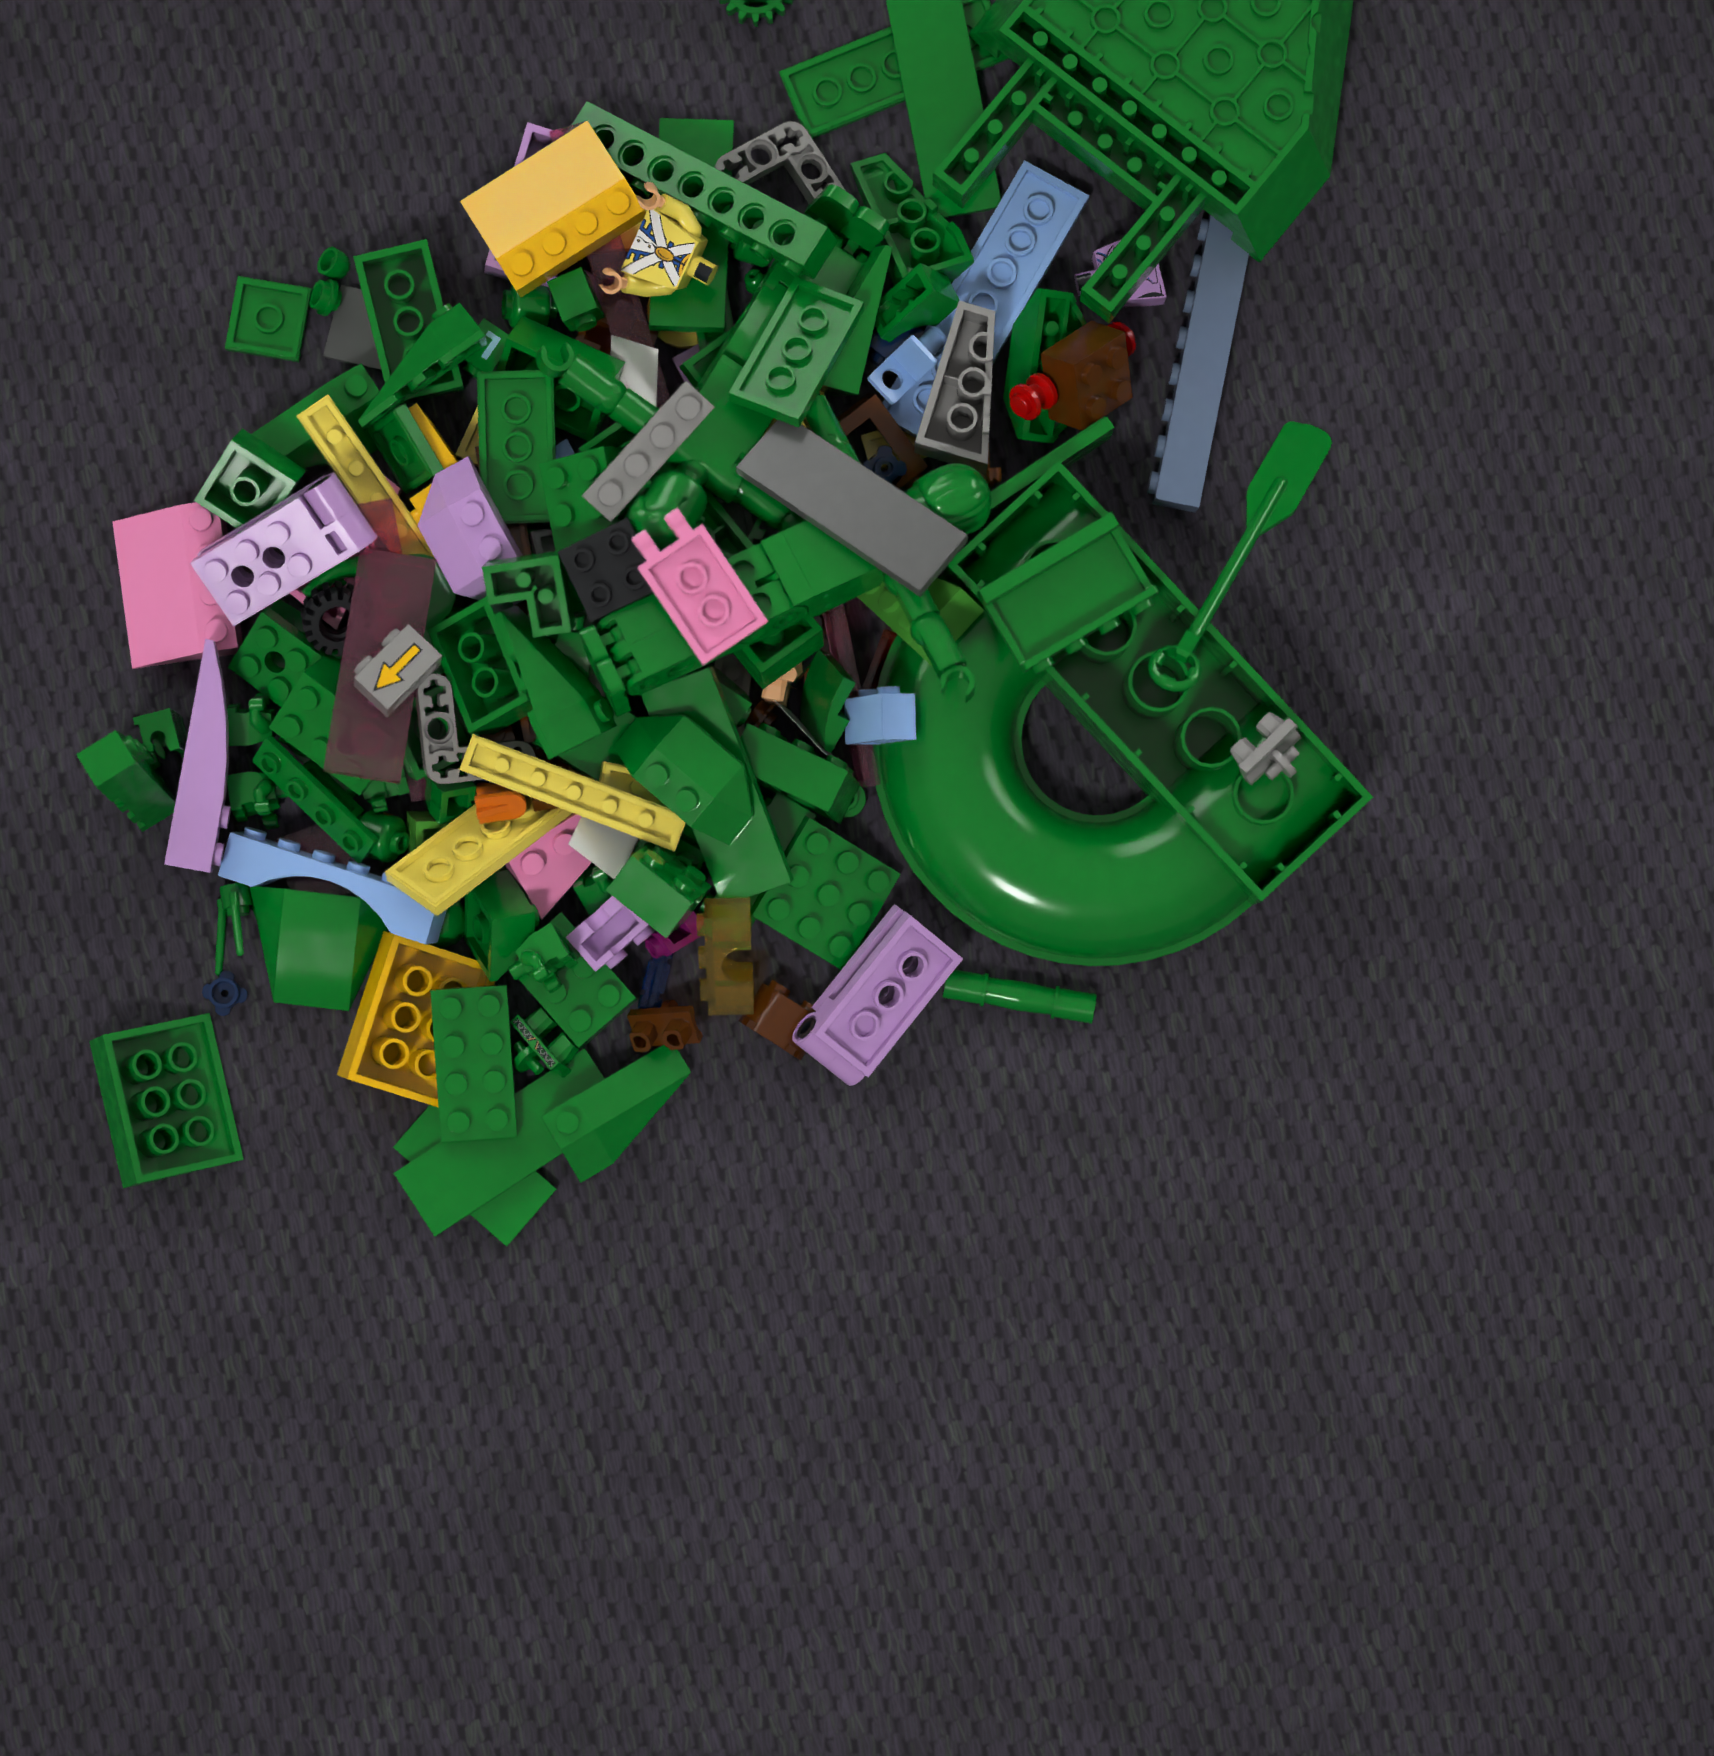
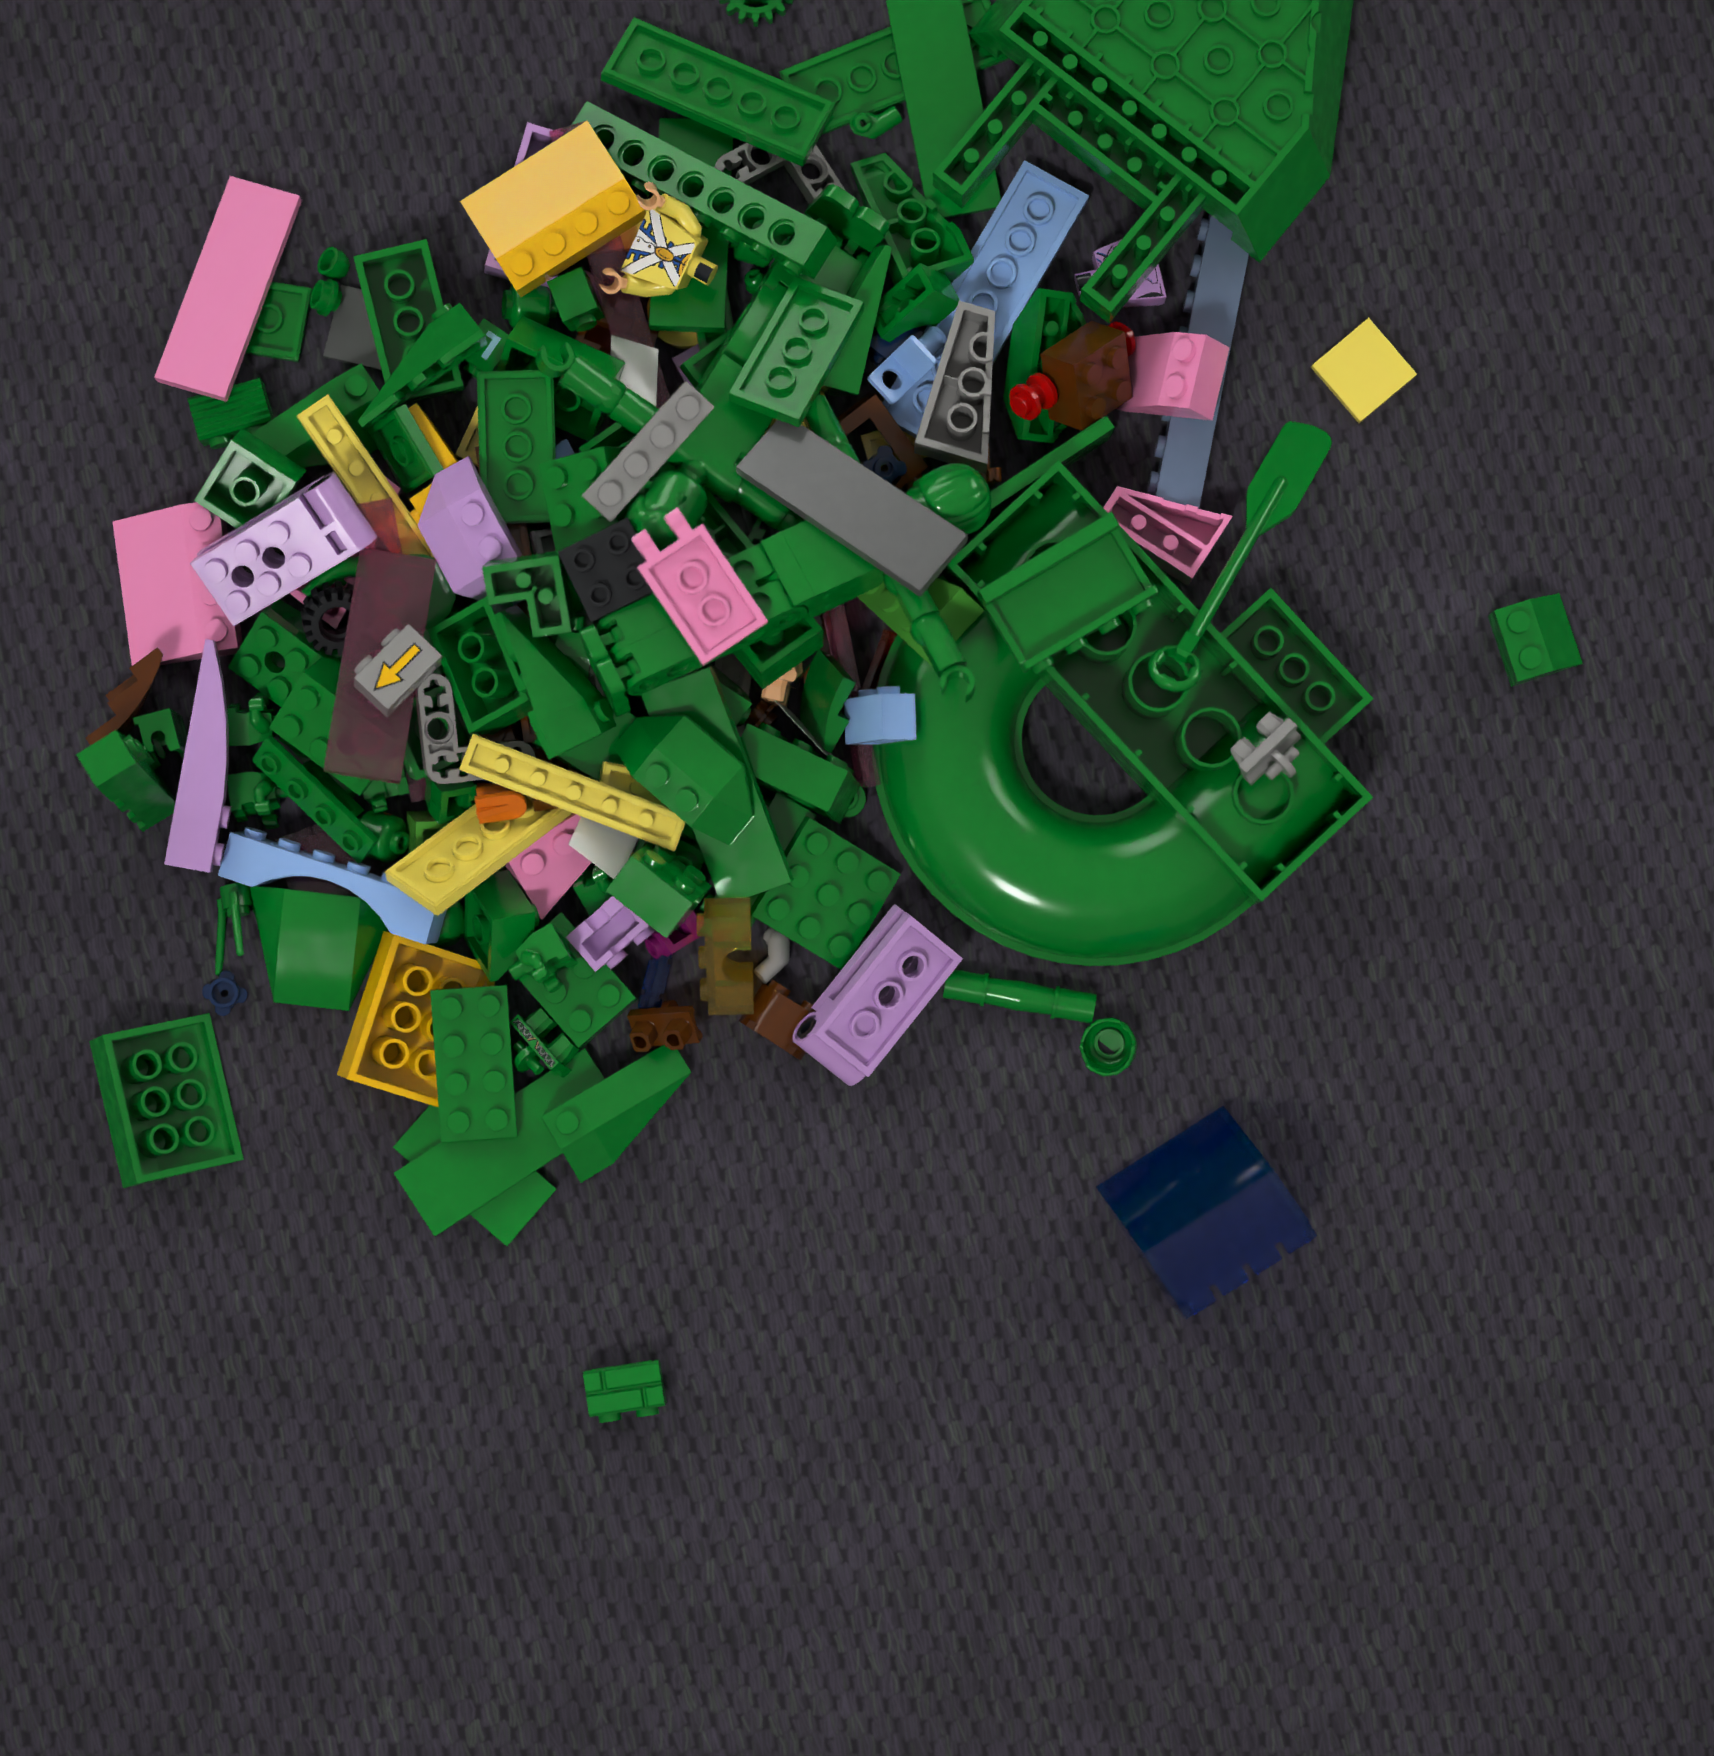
none -> reddish brown slope [85,647,163,745]
none -> bright pink tile [154,176,302,402]
none -> green brick [187,378,274,449]
none -> green brick [583,1359,666,1423]
none -> green tile [601,17,835,167]
none -> light grey arm [753,928,790,984]
none -> green arm [850,106,903,139]
none -> green hair [1079,1017,1137,1077]
none -> clear blue windscreen [1096,1106,1317,1319]
none -> bright pink wedge [1103,486,1233,586]
none -> bright pink slope [1116,332,1230,421]
none -> green brick [1221,588,1374,744]
none -> light yellow tile [1311,318,1417,423]
none -> green slope [1488,593,1583,687]

